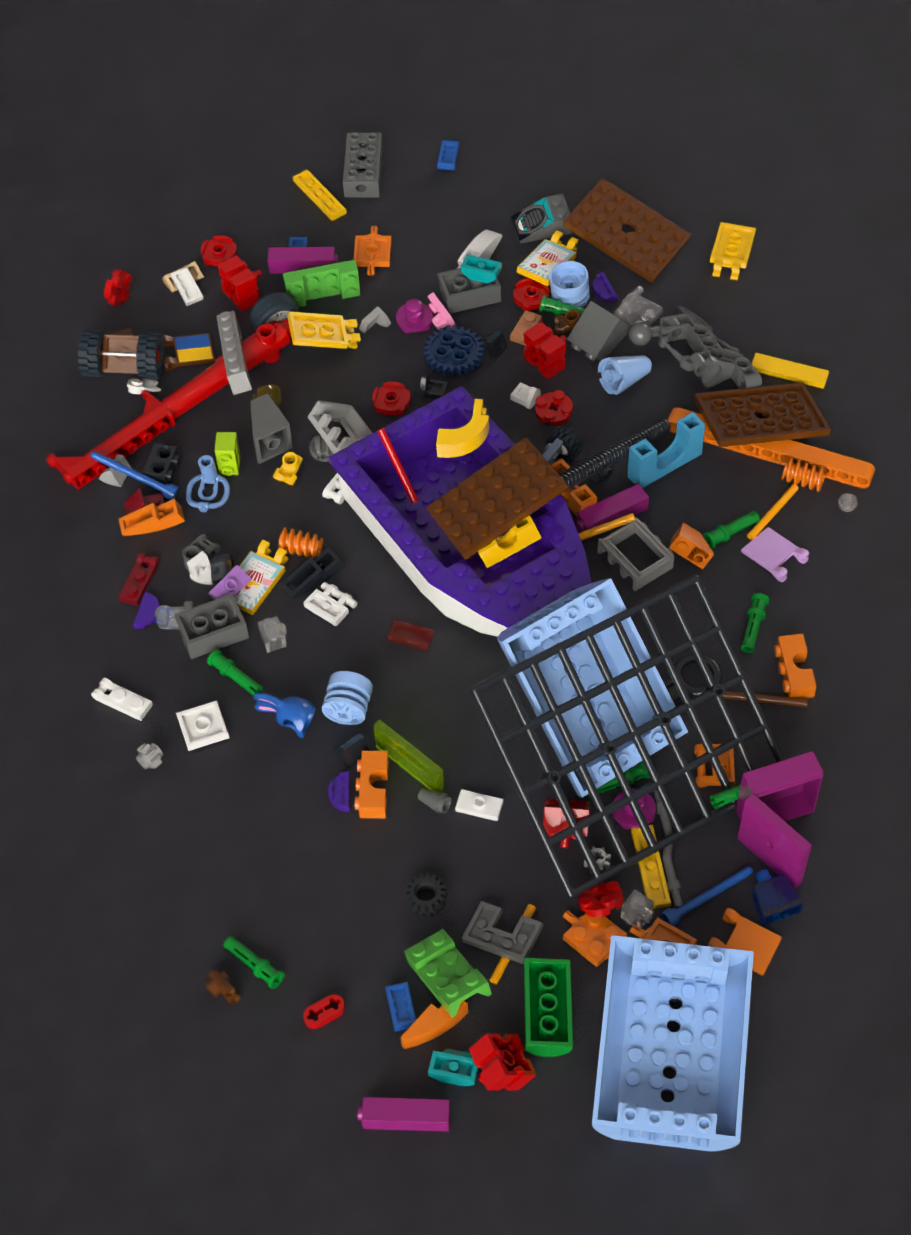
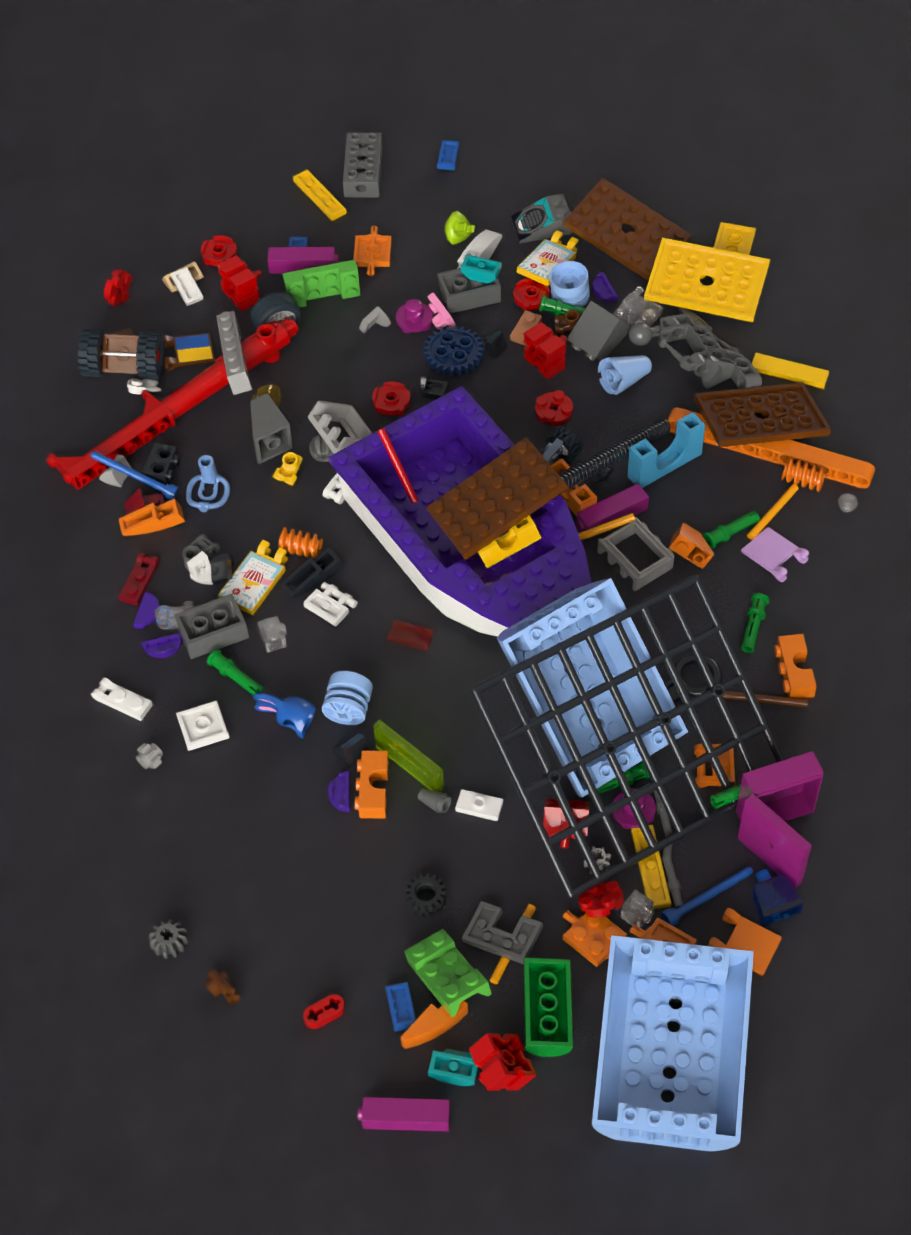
medium lavender plate [208,565,251,600] -> none
lime brick [215,432,241,476] -> none
green pin [223,936,285,989] -> none
yellow tile [287,312,361,349] -> none
yellow arch [436,399,490,458] -> none
white tile [510,382,541,409] -> none
none -> dark purple tile [141,633,182,658]
none -> dark grey gear [149,919,188,959]
none -> lime piece [444,211,475,245]
none -> yellow plate [644,238,770,322]

